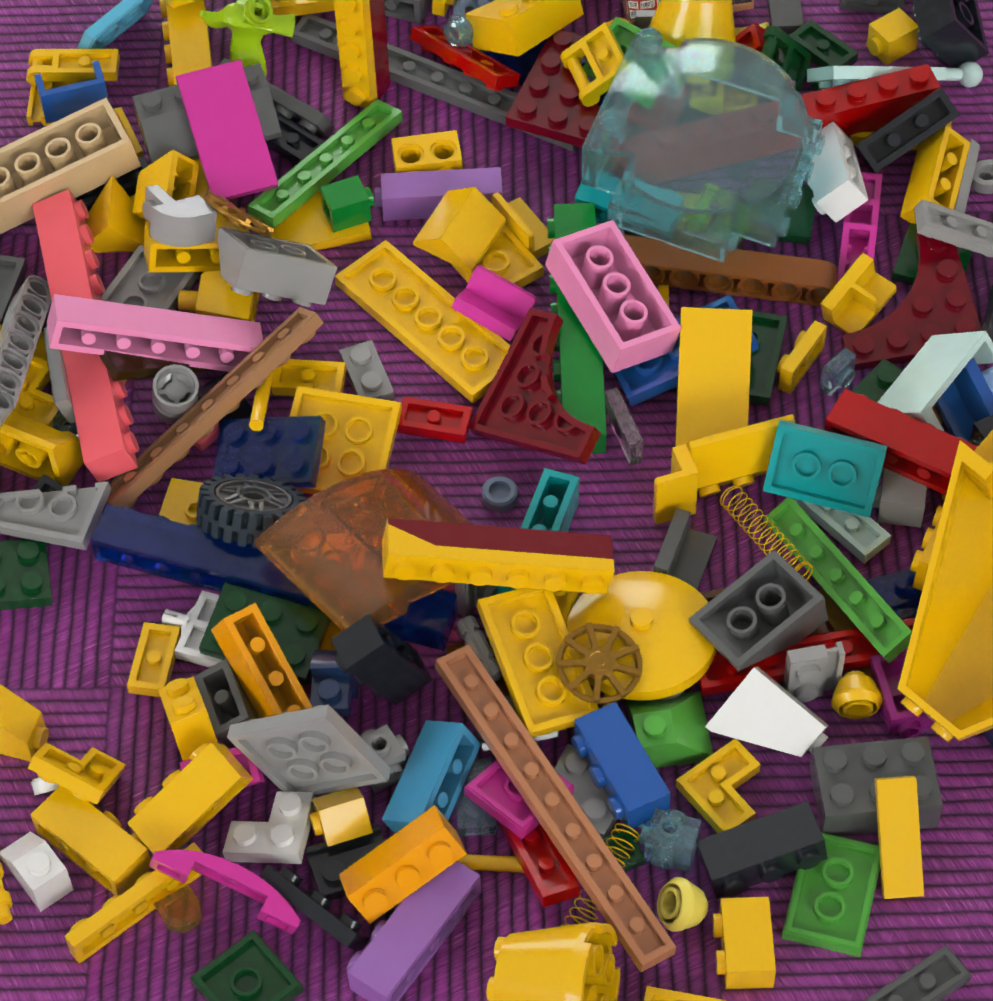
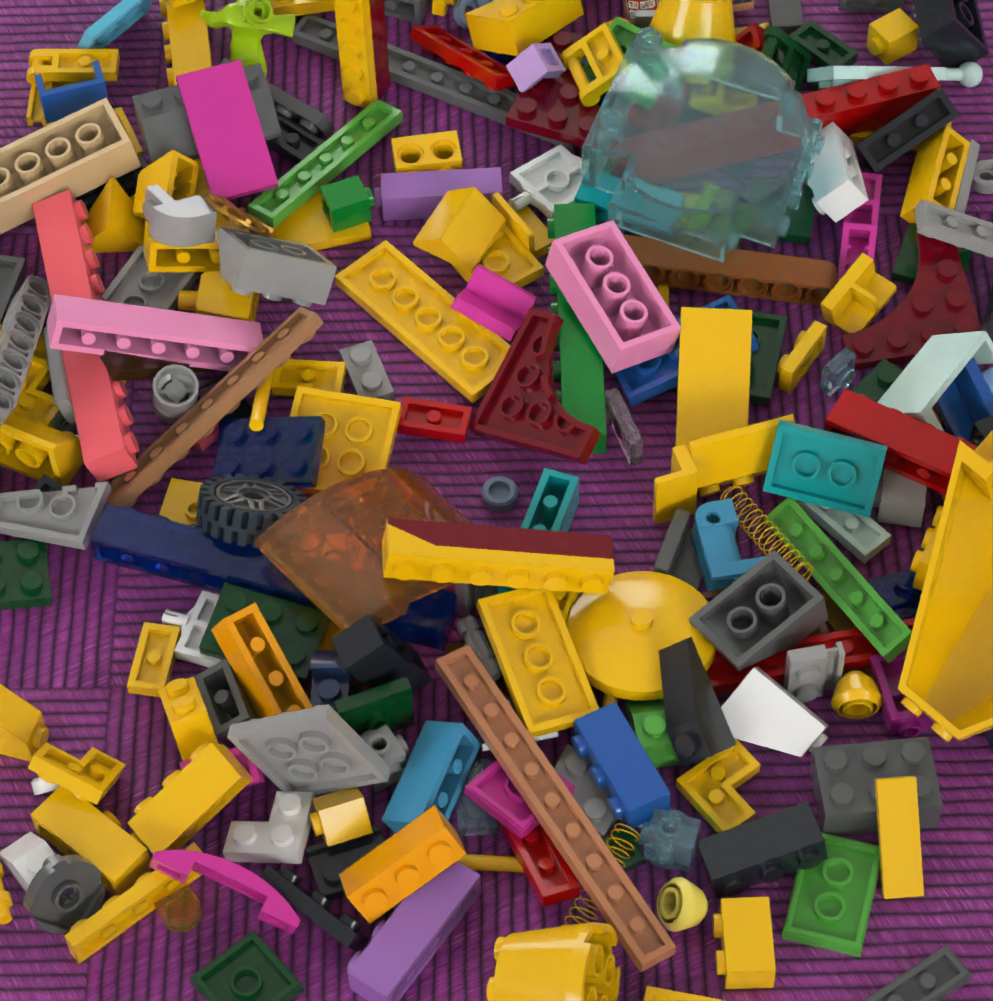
clear light blue plate [443,14,473,47] -> none
pearl gold wheel [556,622,642,704] -> none
none -> dark grey plate [23,854,105,934]
none -> dark green plate [334,677,414,736]
none -> lavender panel [506,43,566,92]
none -> white plate [508,144,604,218]
none -> black slope [659,637,736,767]
none -> dark azure piece [691,498,766,592]

